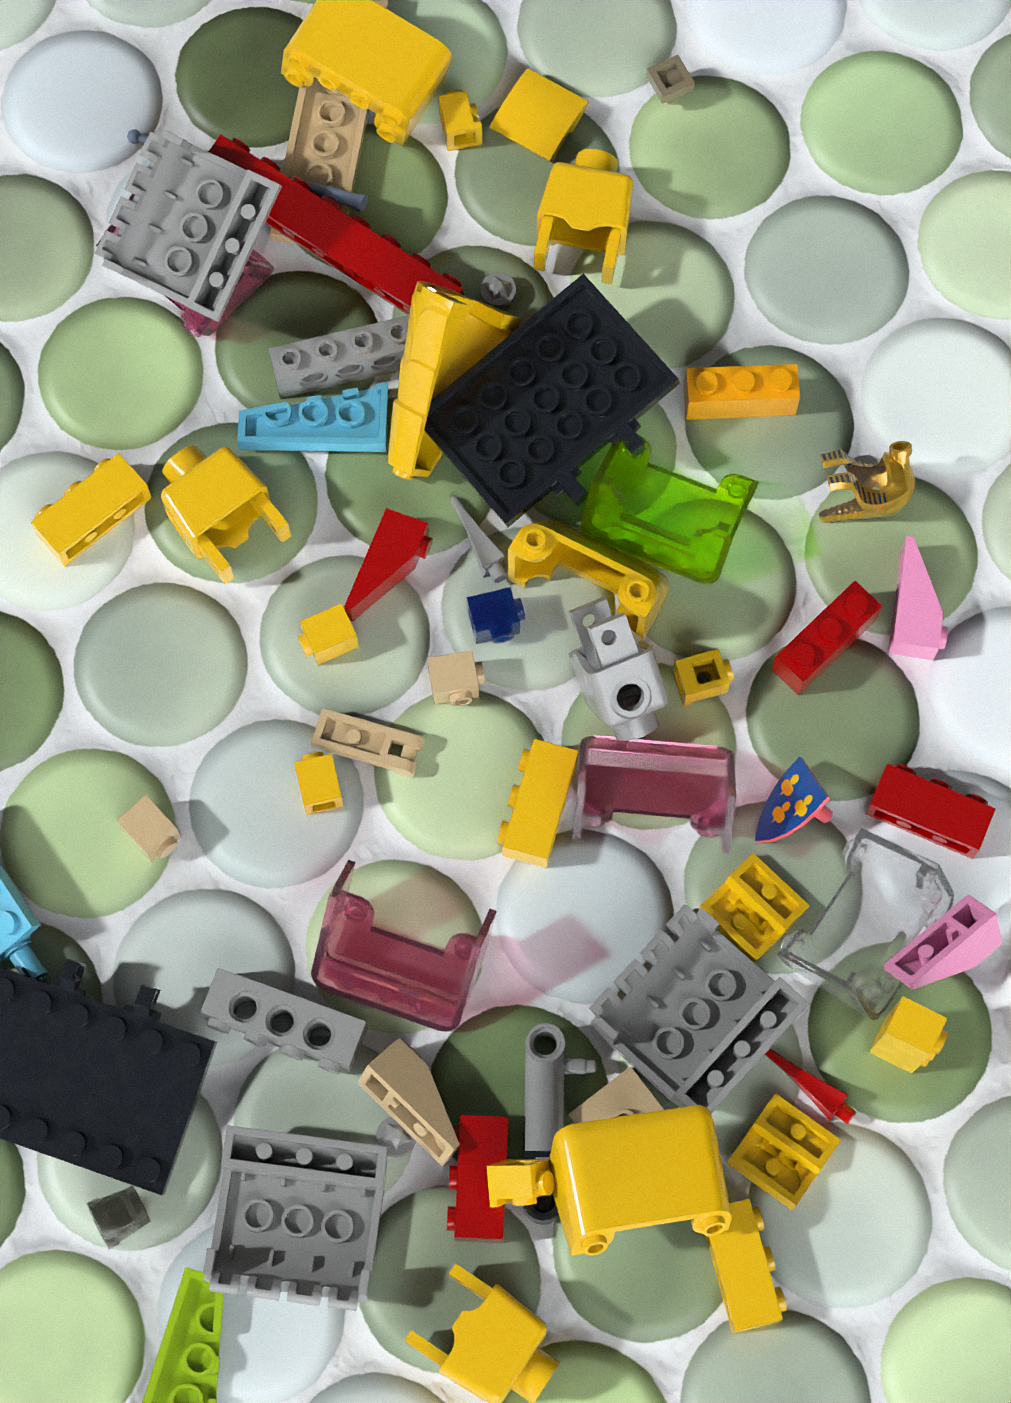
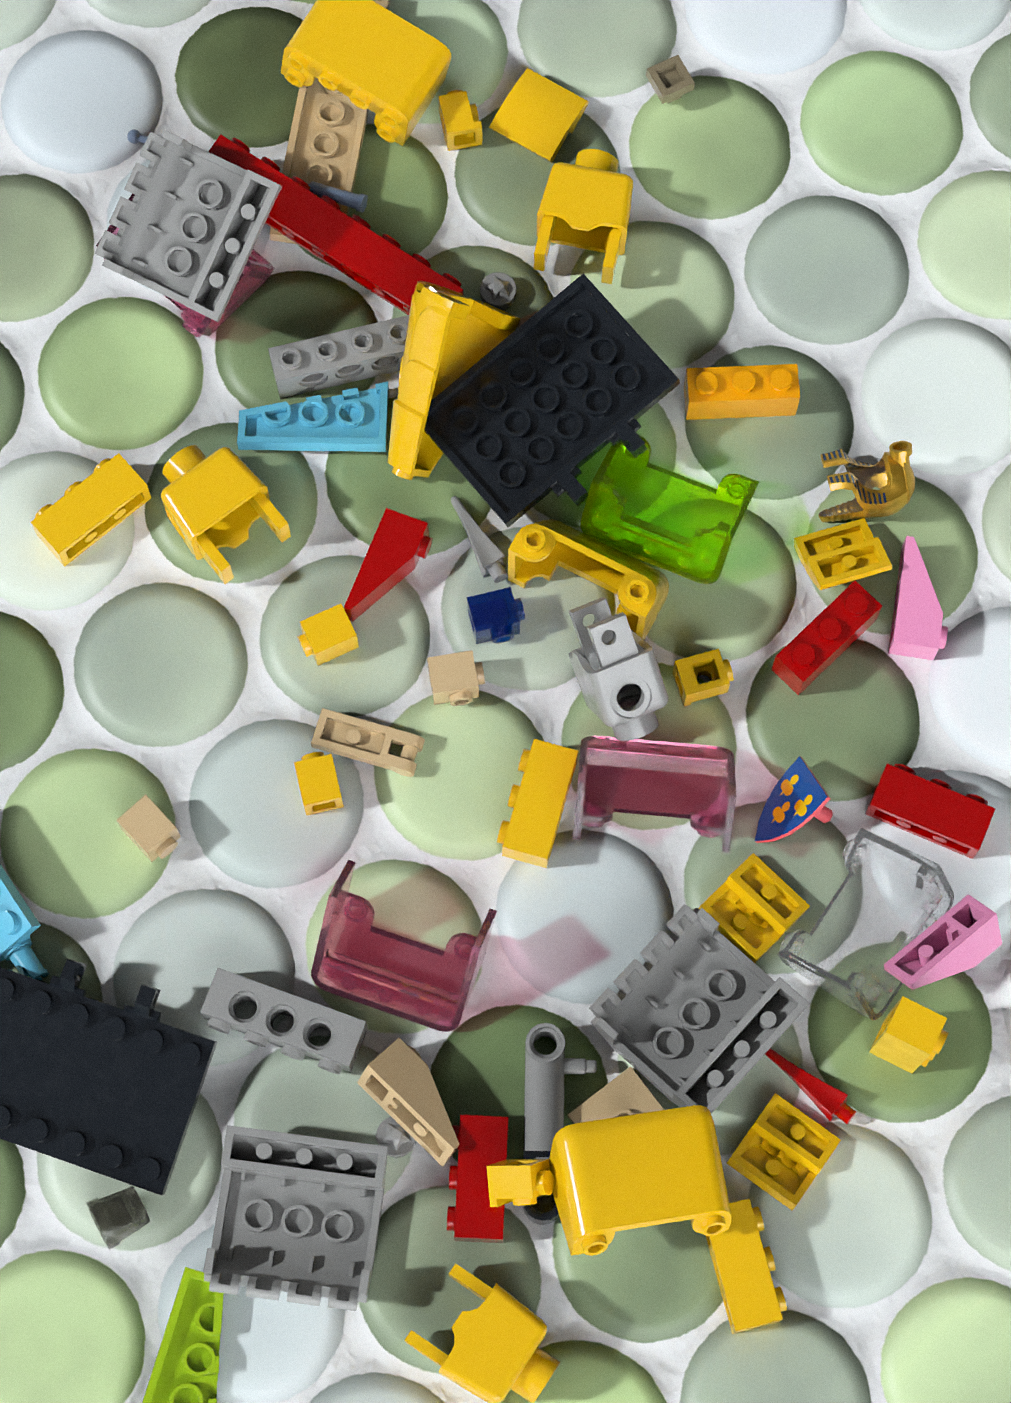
none -> yellow slope [794,518,892,590]

